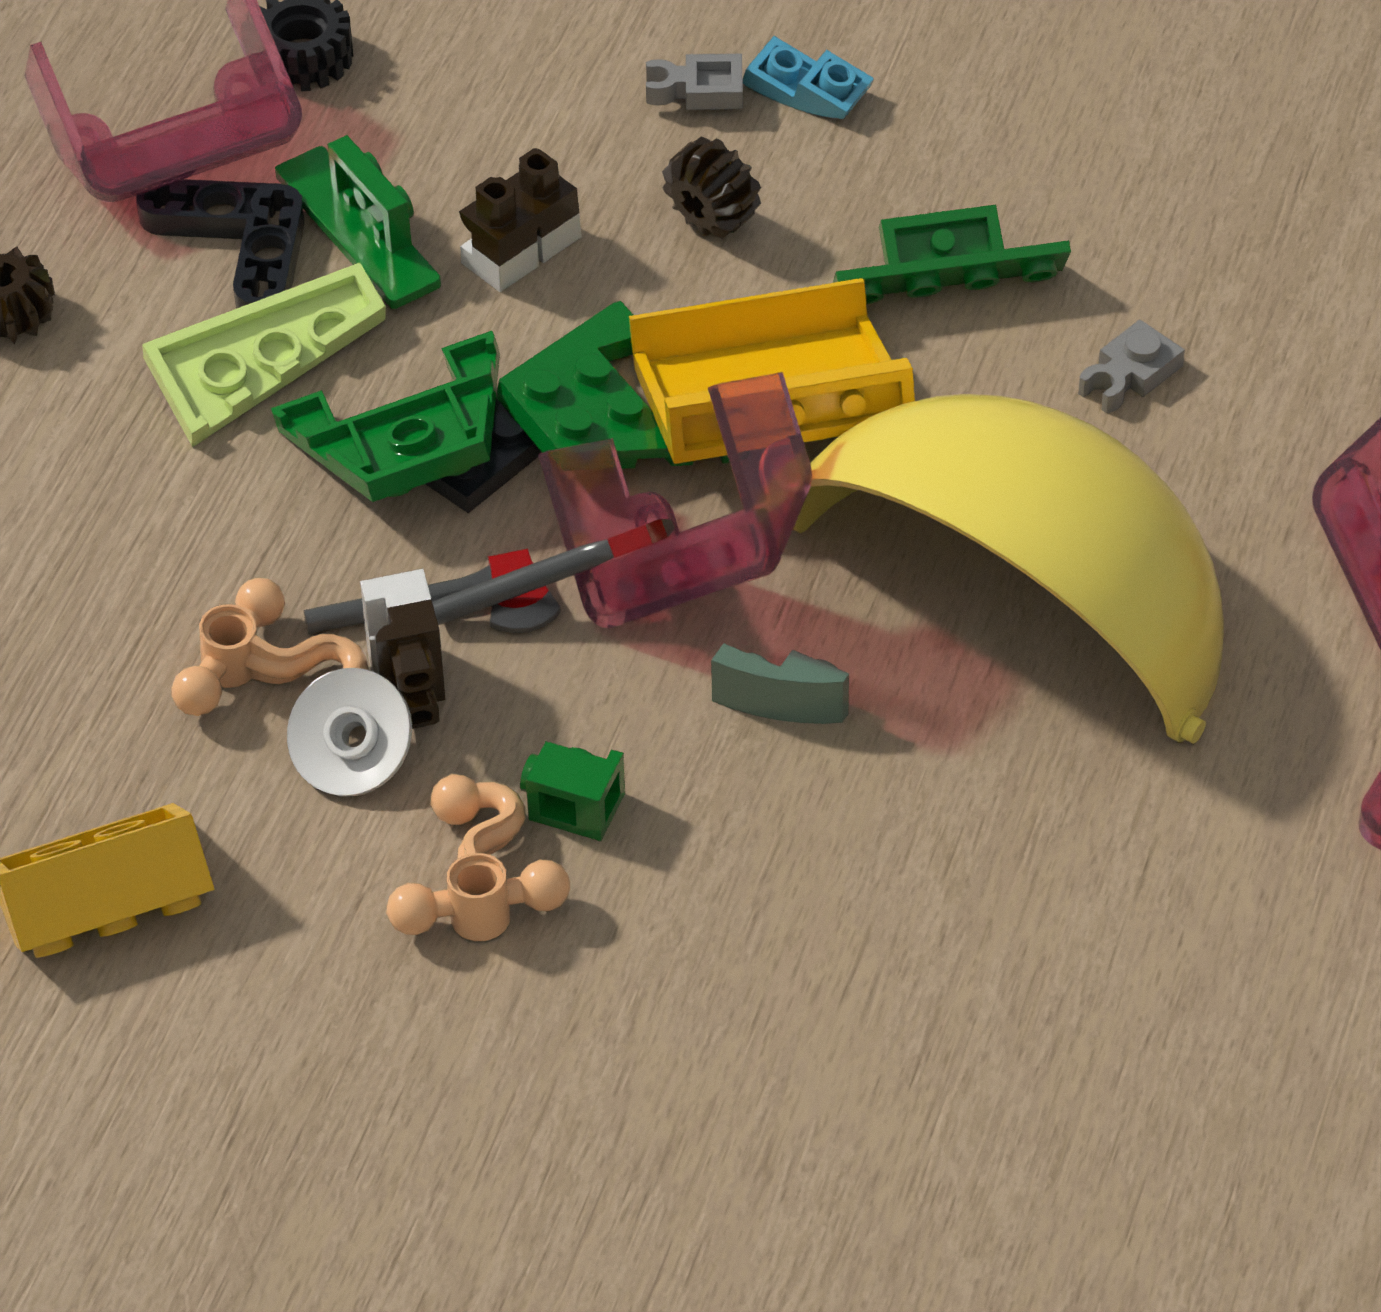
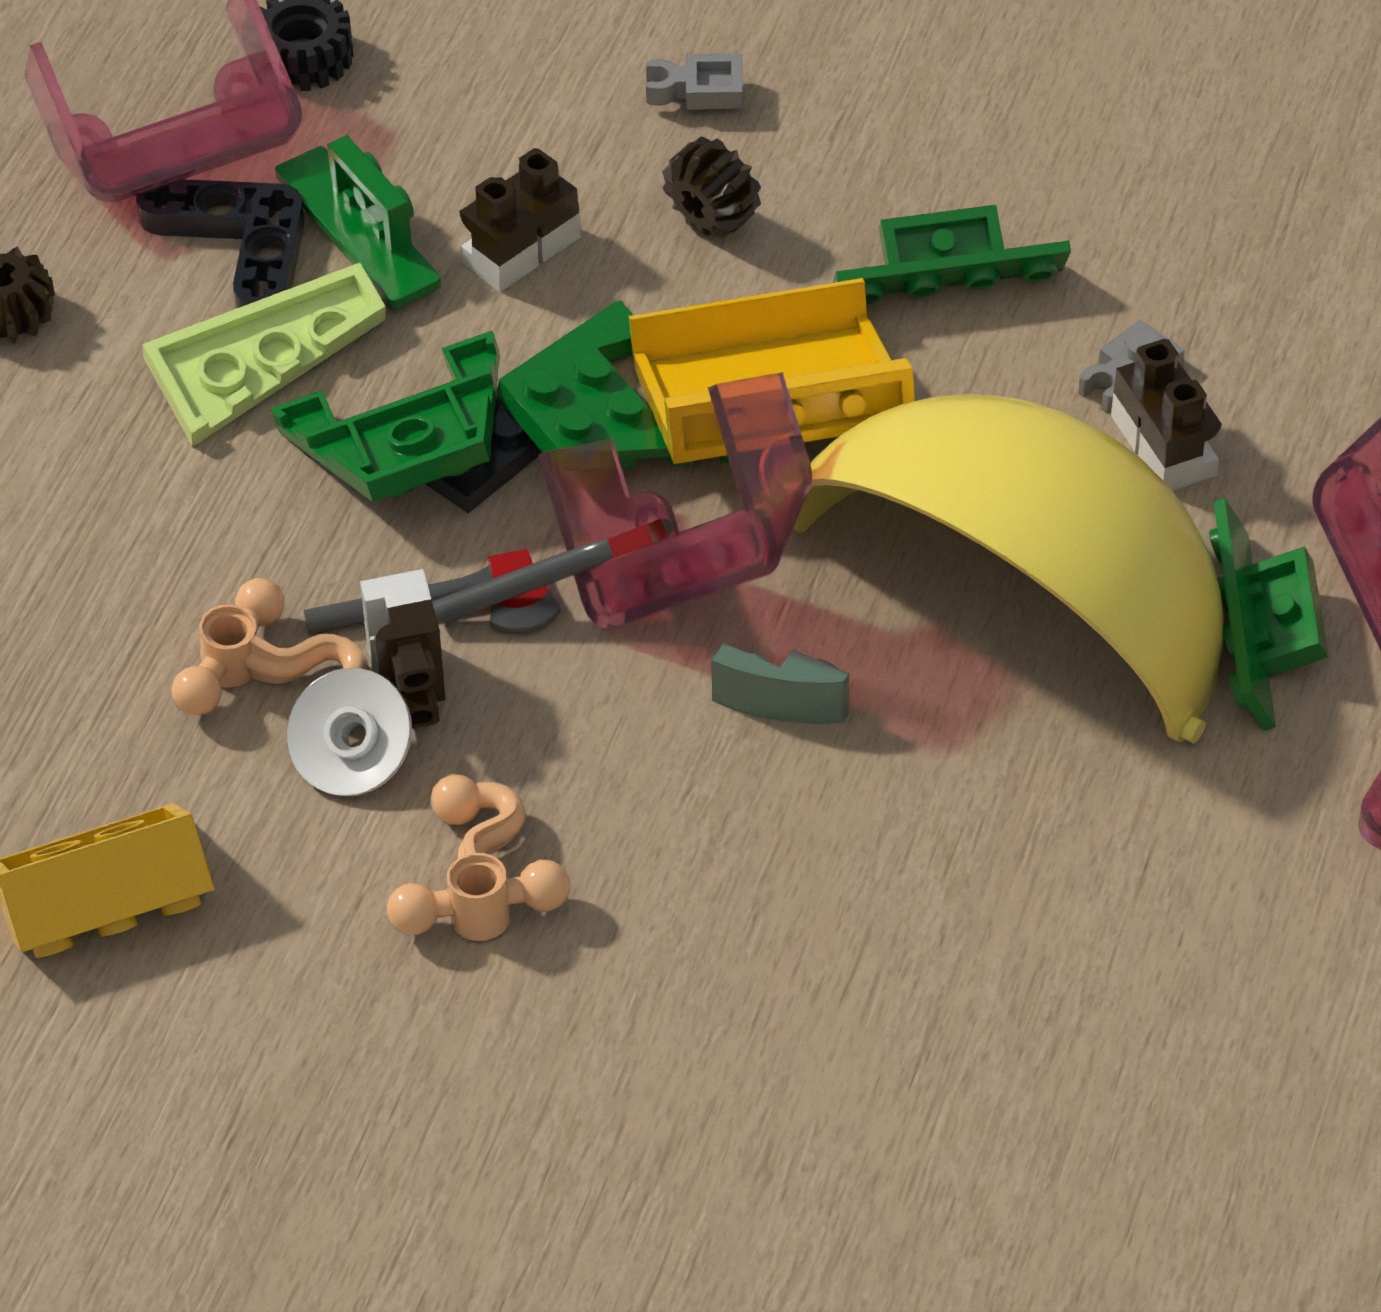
green brick [520,741,625,841] -> none
medium azure slope [743,36,874,119] -> none
none -> dark brown hips [1111,339,1222,491]
none -> green bracket [1209,498,1328,731]

